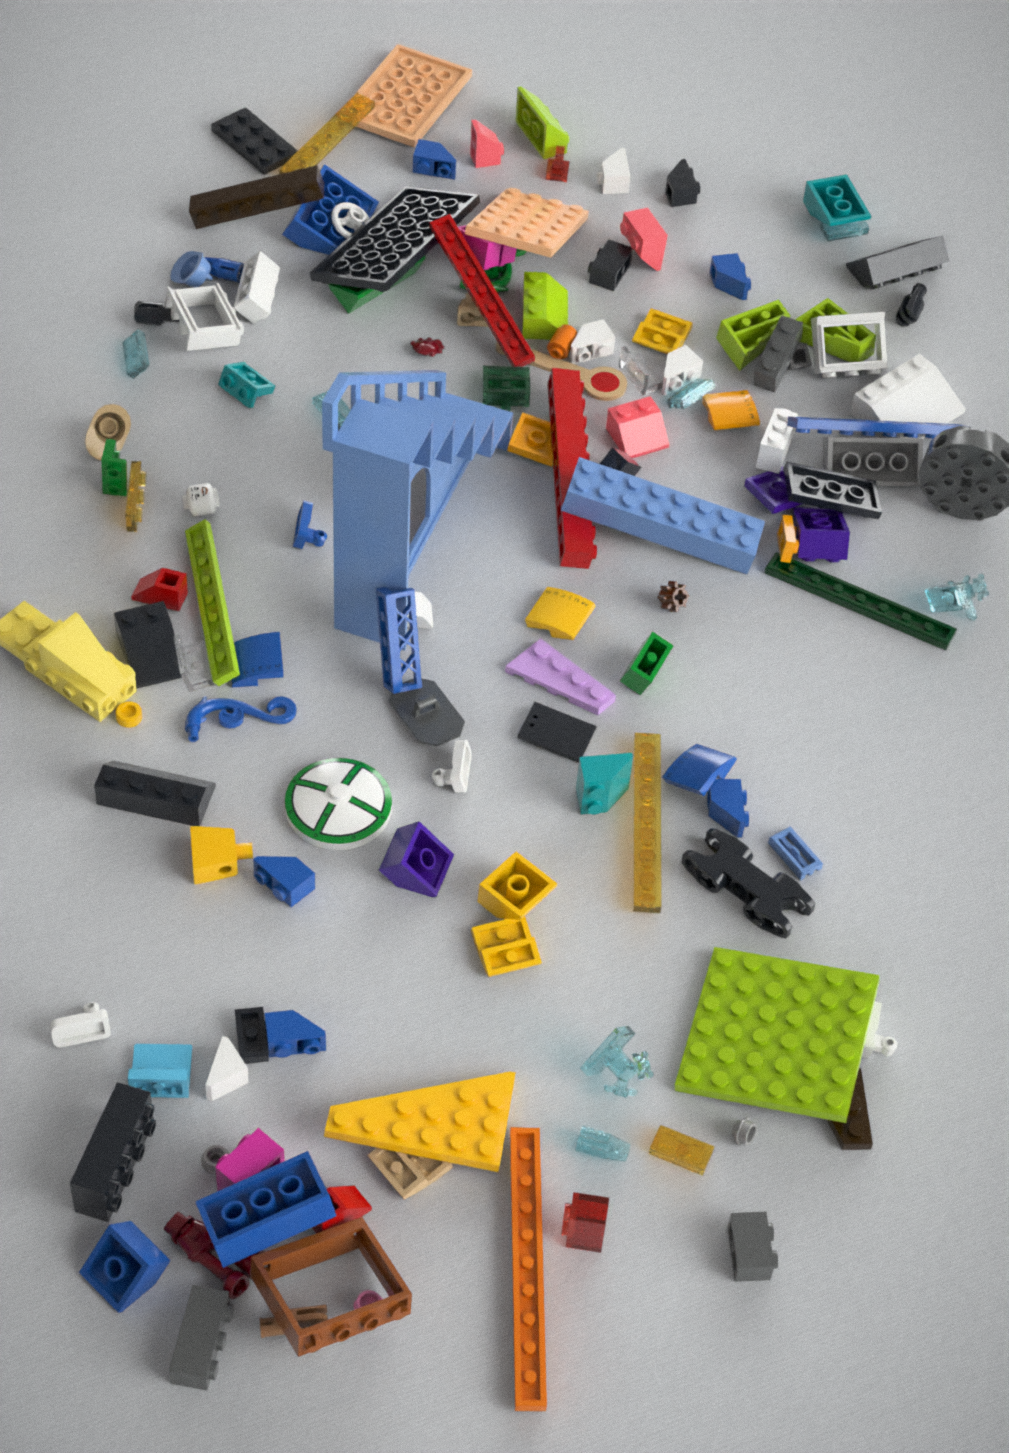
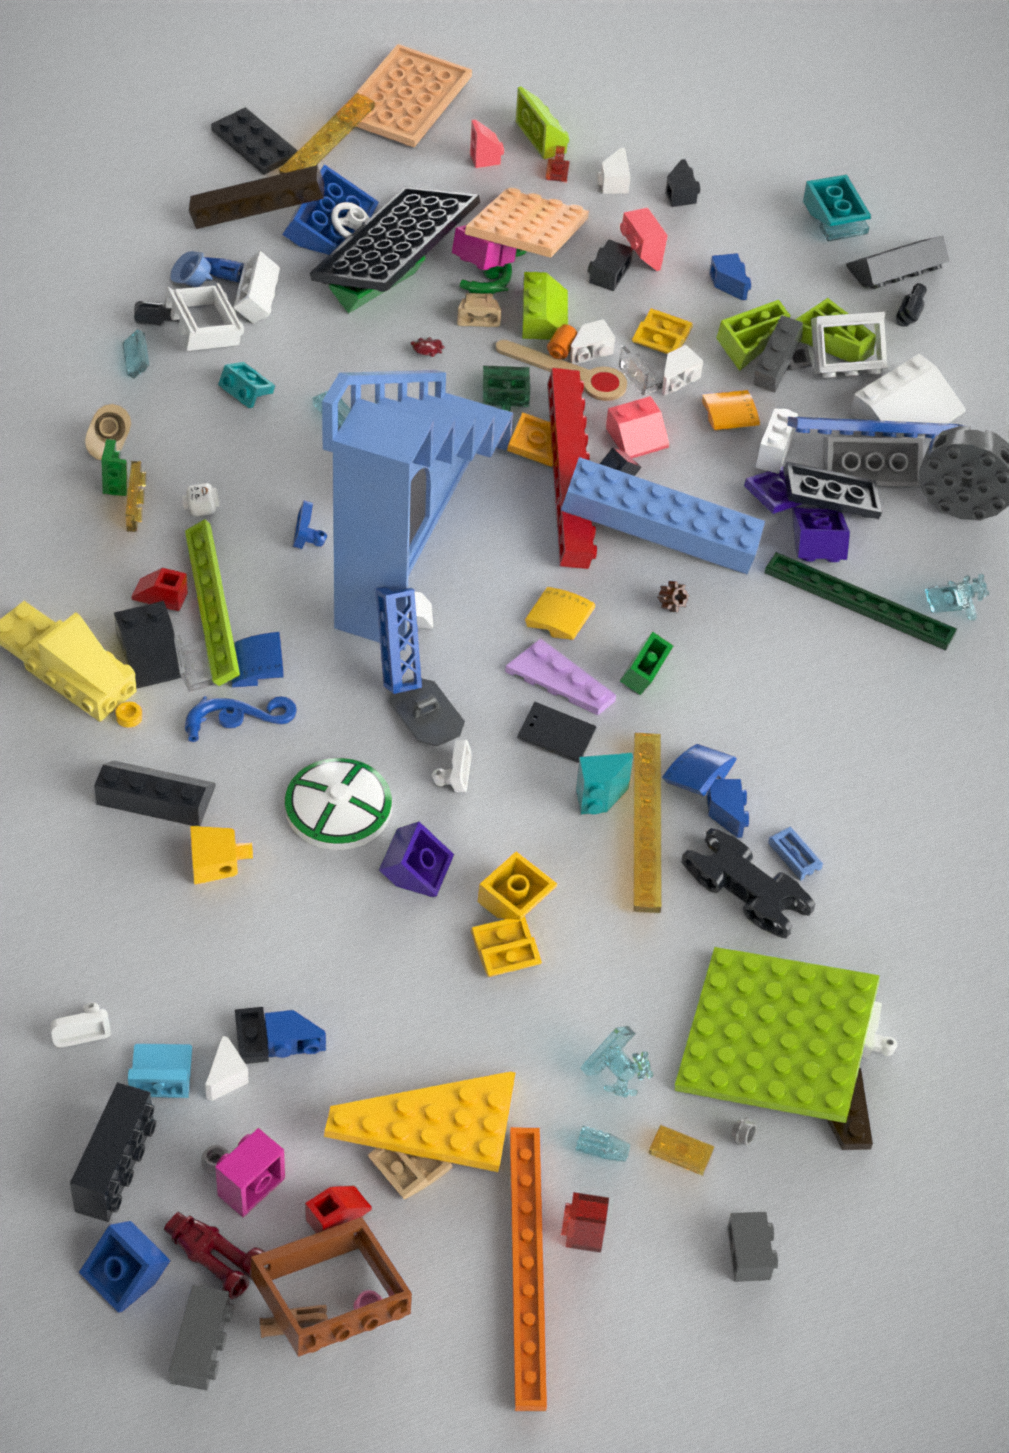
blue slope [195,1151,337,1268] -> none
blue slope [253,856,315,907] -> none
blue slope [413,139,456,180] -> none
red plate [430,214,535,370] -> none
clear light blue tile [666,378,716,409] -> none
light orange plate [777,515,799,563] -> none

